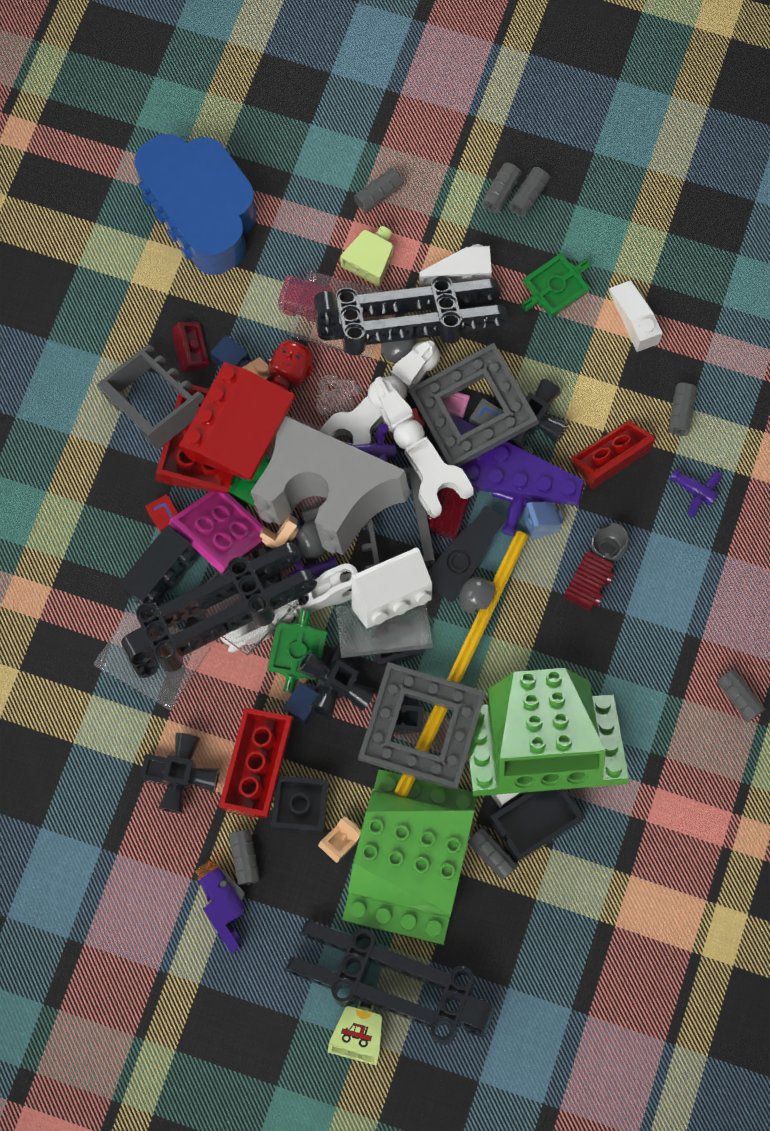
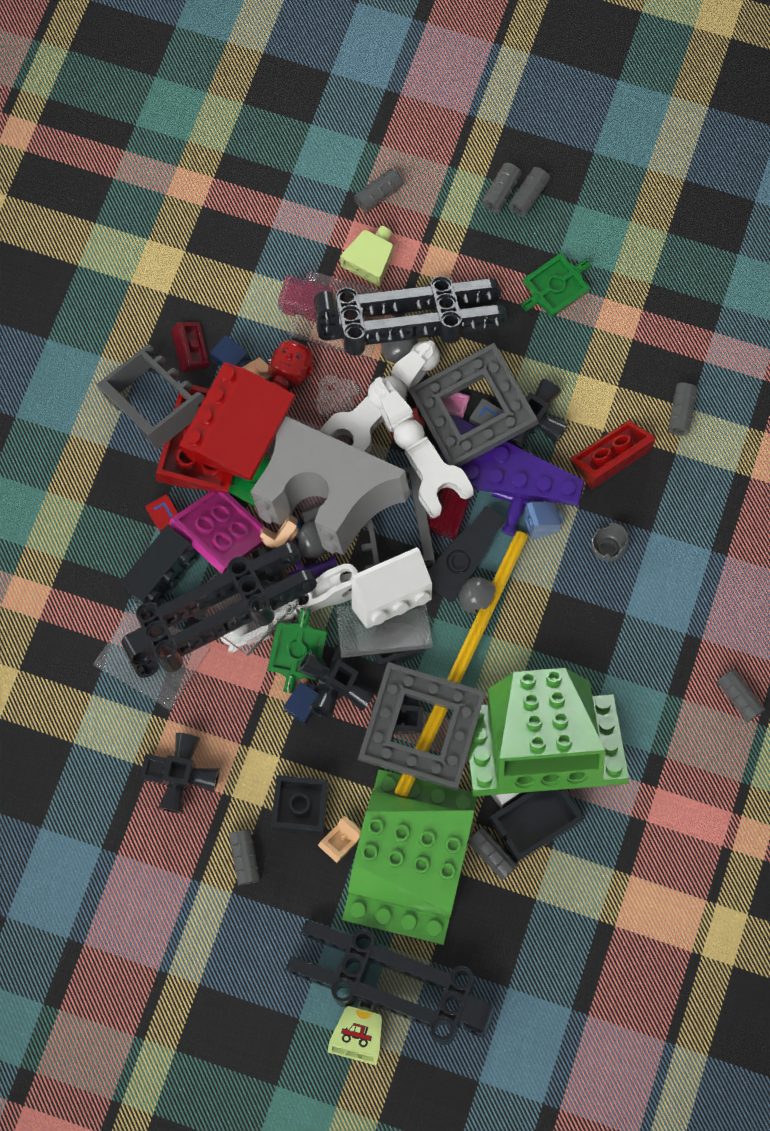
blue brick [135,134,257,275] -> none
dark purple plate [195,860,245,955] -> none
red slope [219,707,293,818] -> none
dark purple piece [346,423,396,462] -> none
white slope [419,244,492,286] -> none
dark red brick [563,550,615,611] -> none
white slope [609,280,662,352] -> none
dark purple piece [669,468,723,517] -> none

